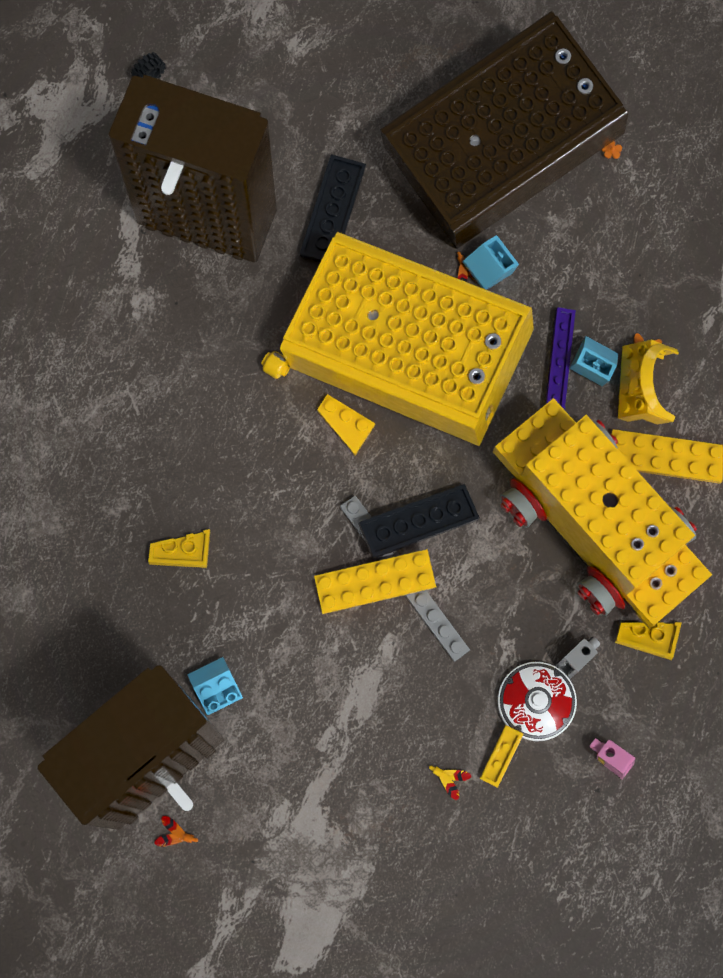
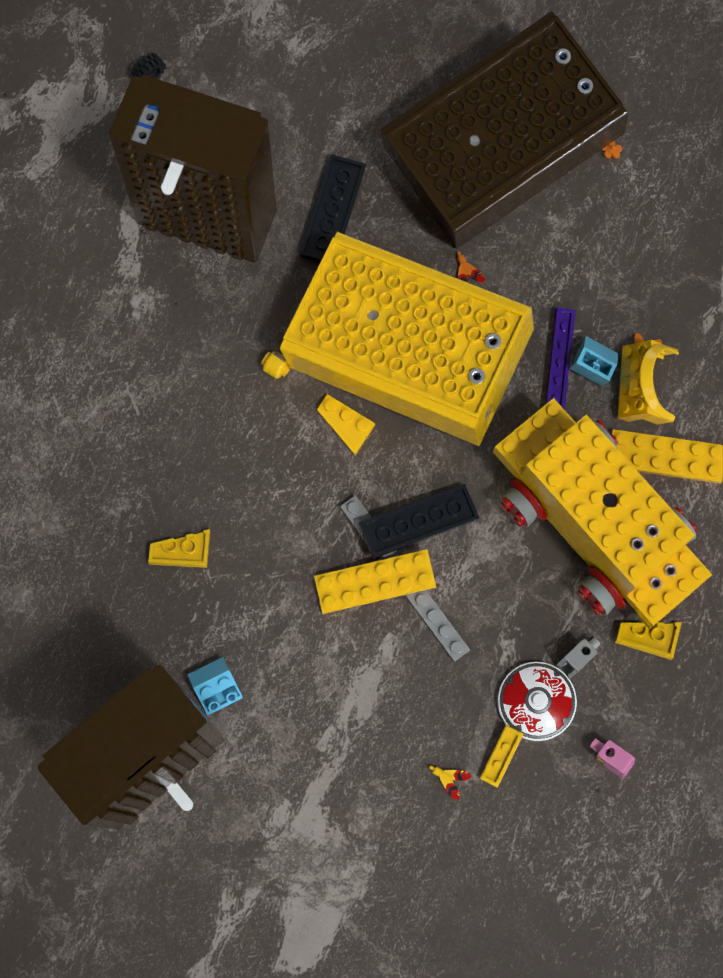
piece [155,816,198,847] -> none
medium azure slope [463,235,519,290] -> none

